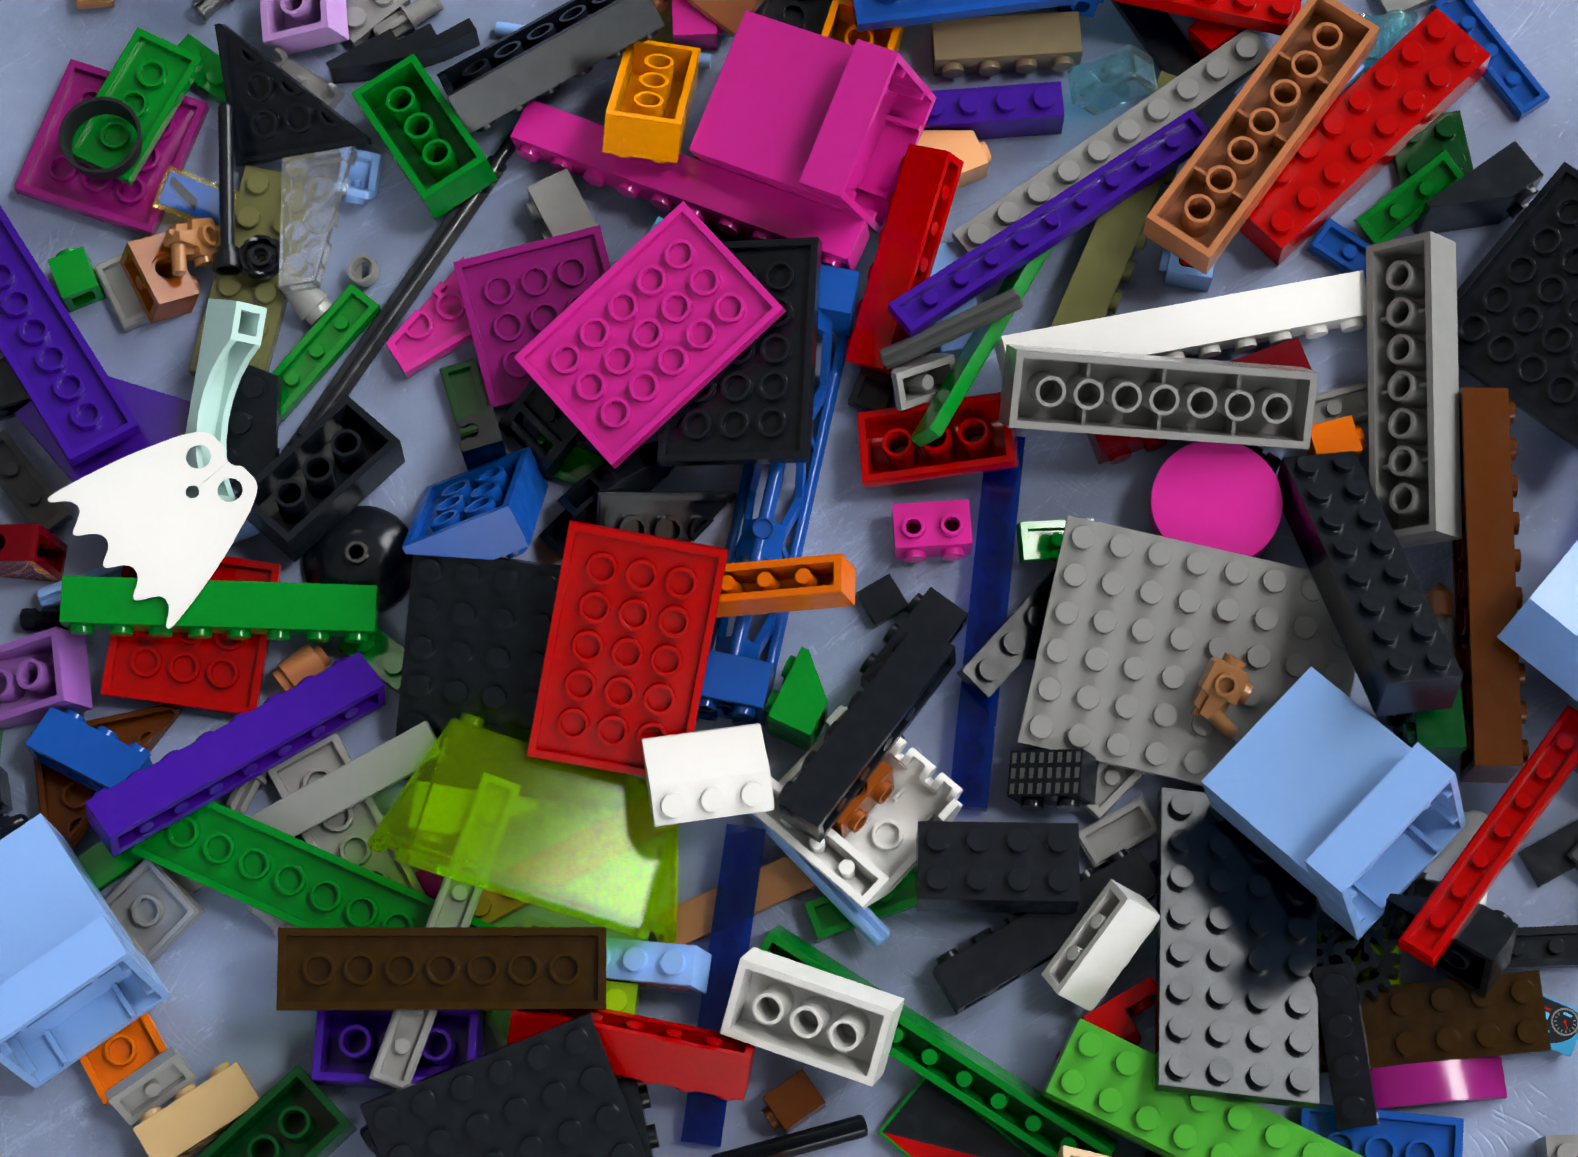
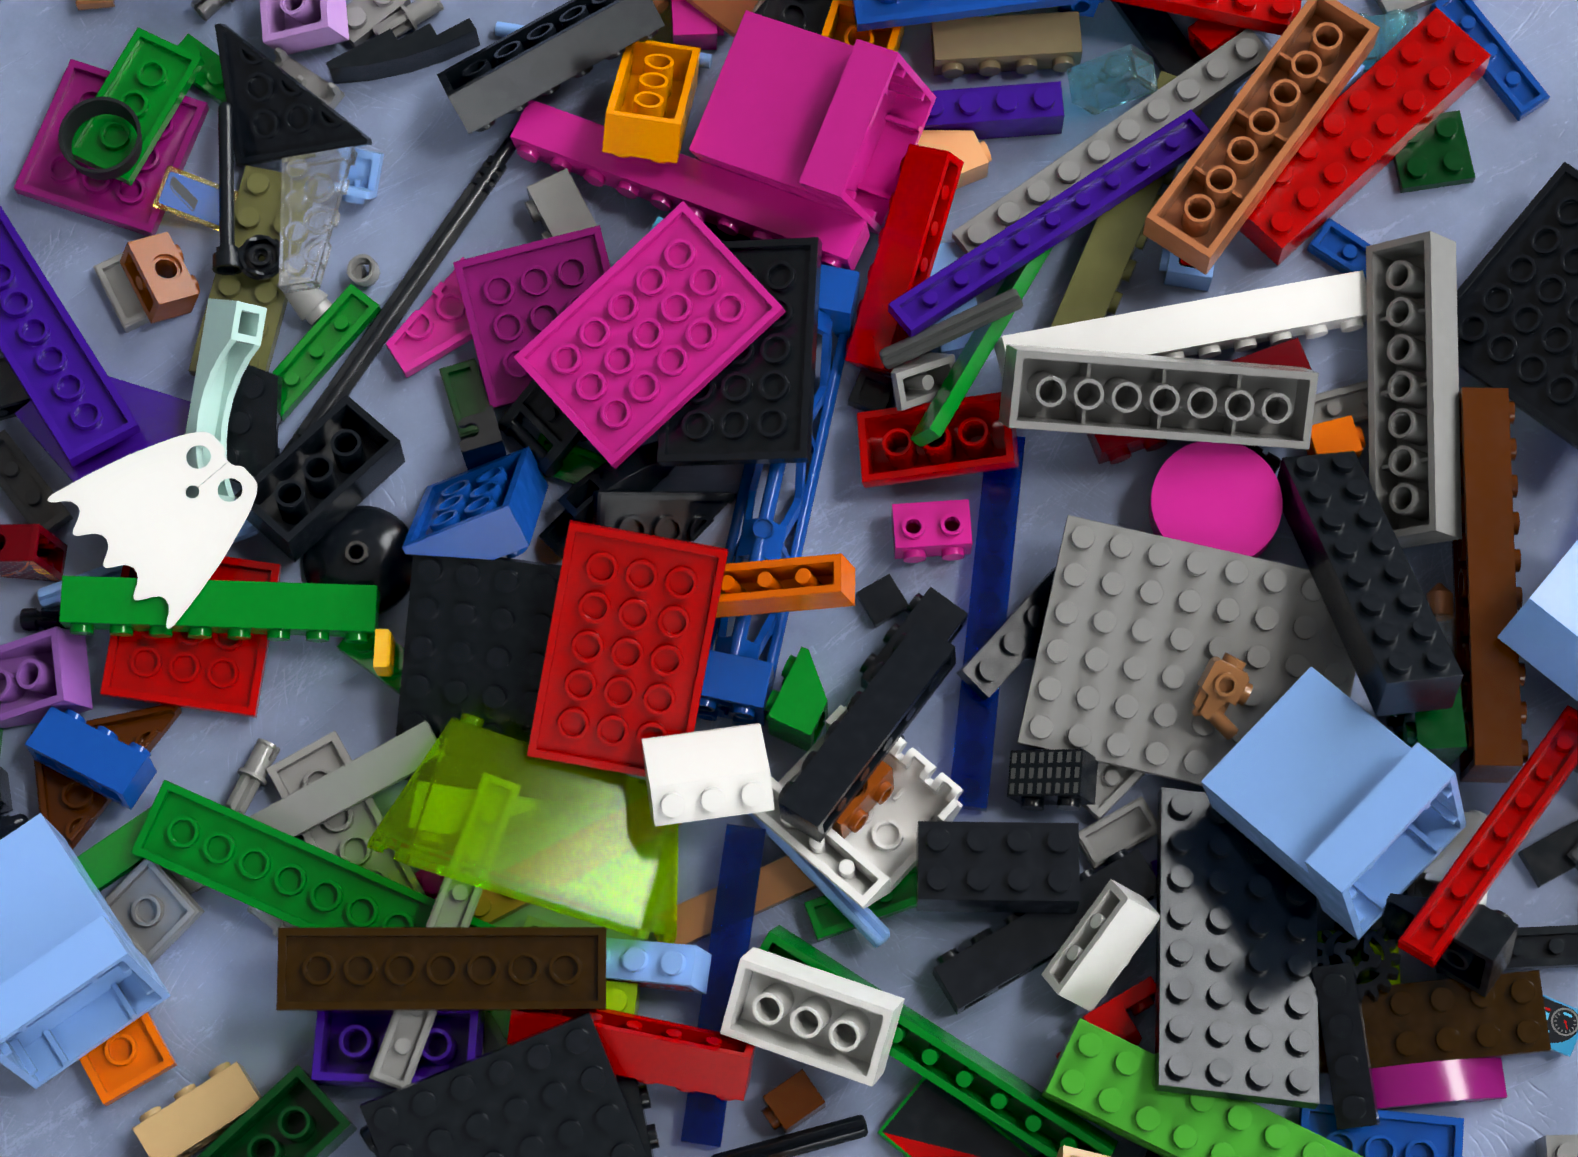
green brick [48,246,106,312] -> none
dark purple brick [85,652,385,857] -> none
light grey plate [105,1045,198,1126] -> none
medium nougat piece [164,217,220,276] -> none
nougat brick [272,643,332,692] -> none
green brick [351,53,498,220] -> none
plate [1016,518,1094,563] -> none
green plate [1353,150,1464,245] -> none
black slope [1413,141,1544,234] -> none
none -> yellow tile [373,629,395,677]

